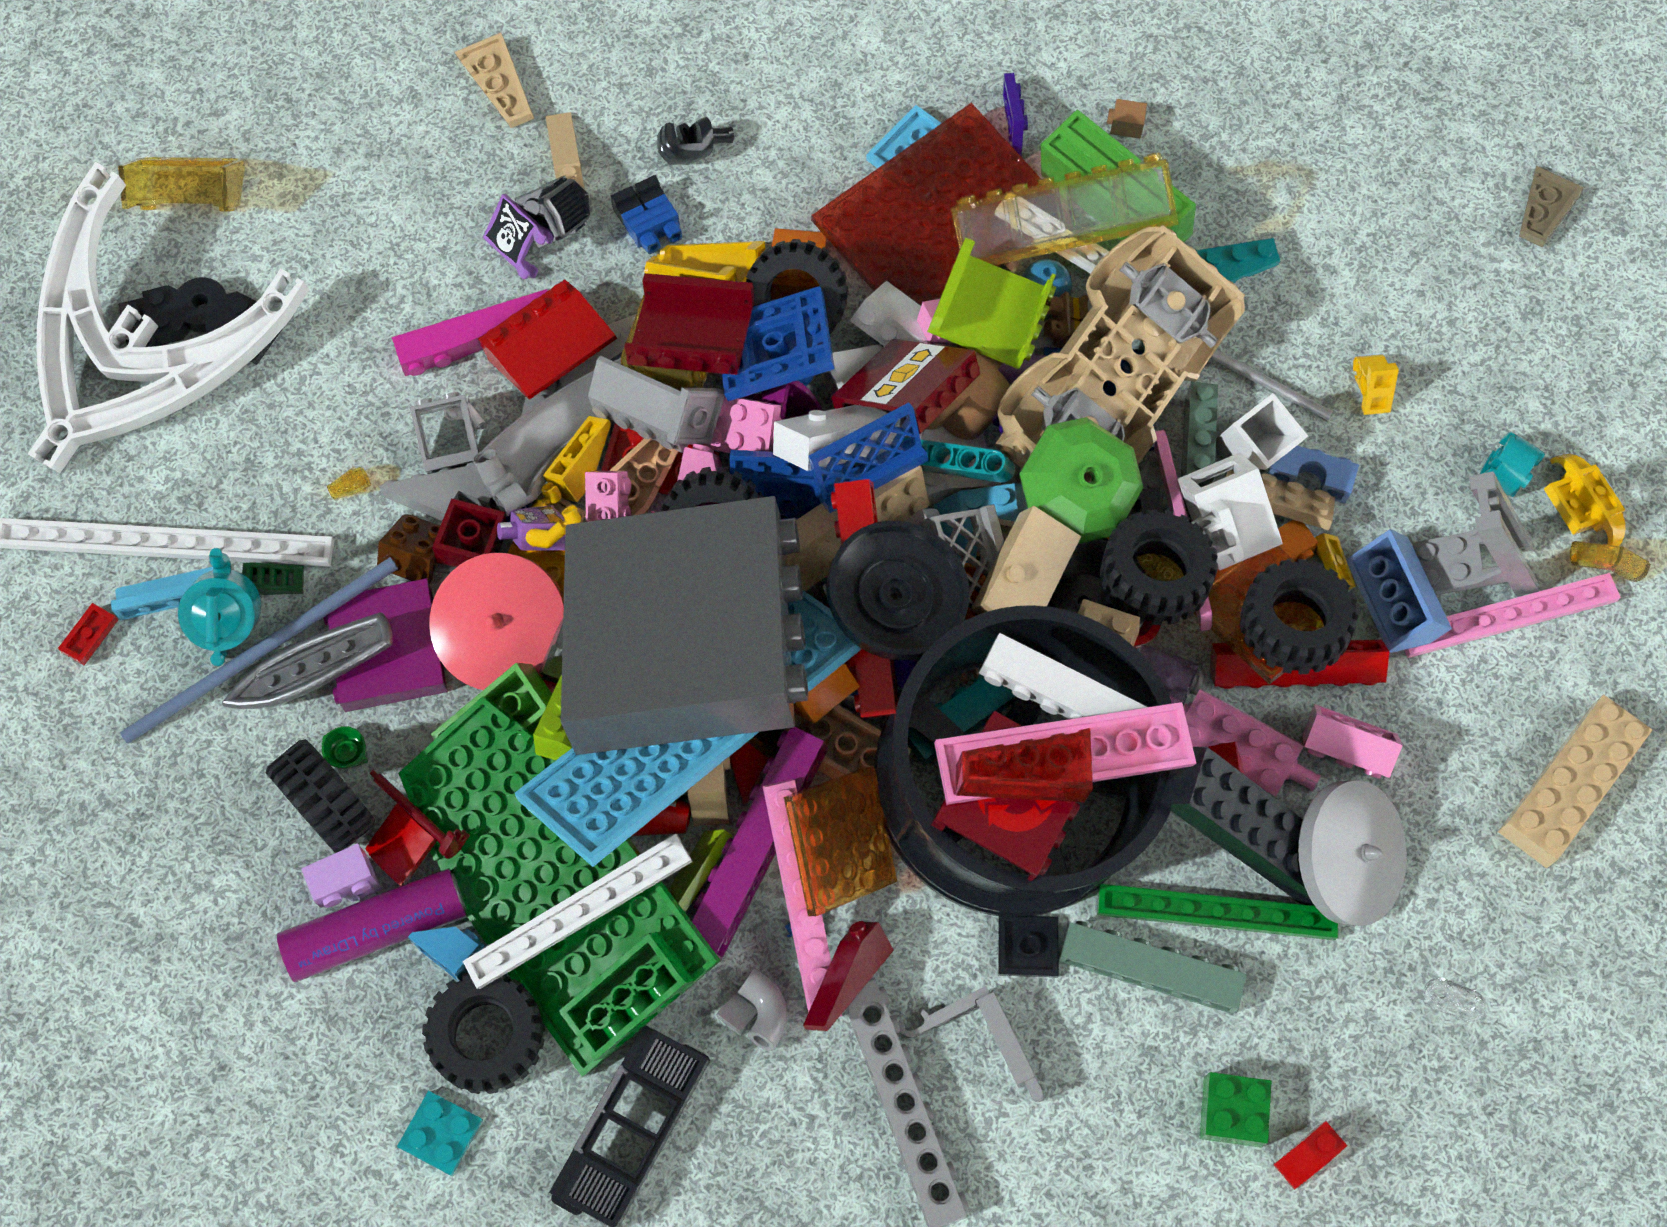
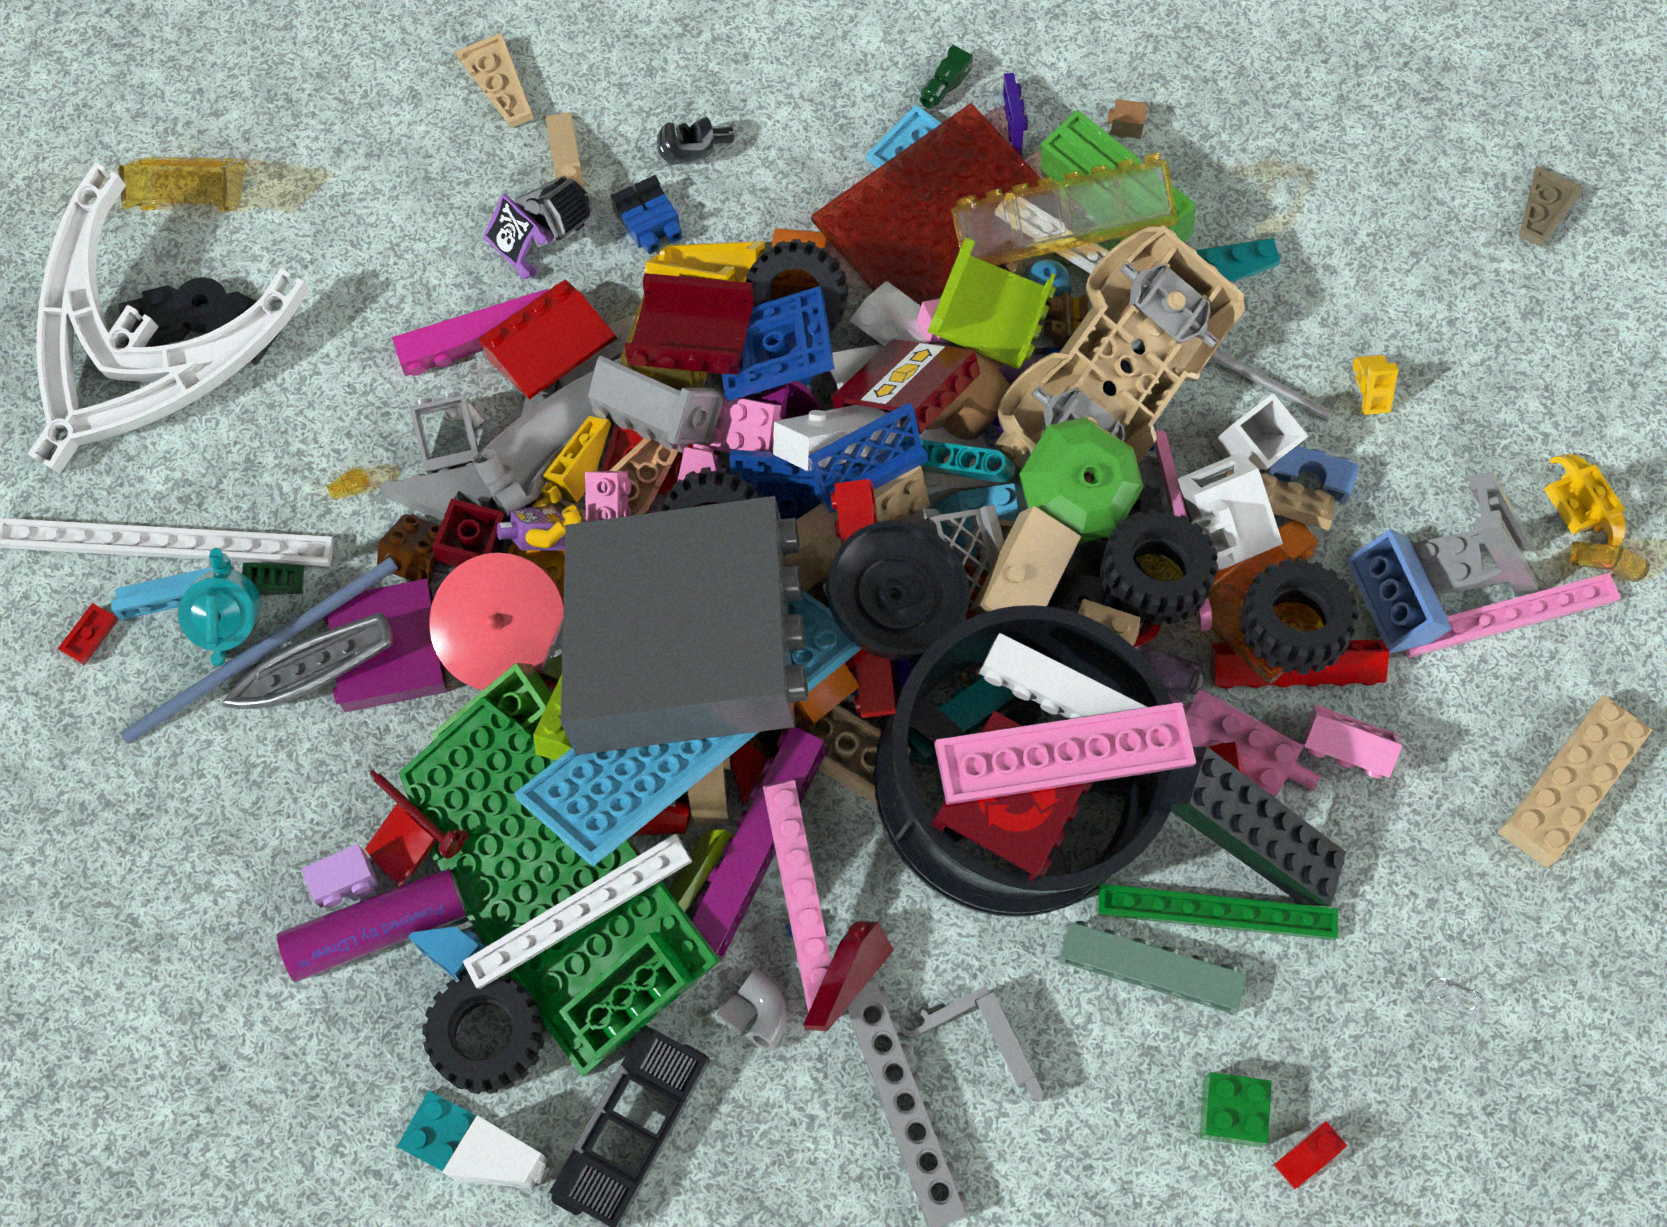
black tyre [265,739,375,853] -> none
green hat [322,726,368,769] -> none
clear orange plate [784,767,898,916] -> none
clear red wedge [956,728,1093,802] -> none
black tile [998,916,1059,978] -> none
sand green brick [1180,381,1218,490] -> none
light grey container [1298,780,1407,926] -> none
yellow plate [1315,533,1356,590] -> none
teal brick [1480,431,1545,497] -> none
none -> white slope [443,1116,549,1188]
none -> dark green piece [919,44,973,109]

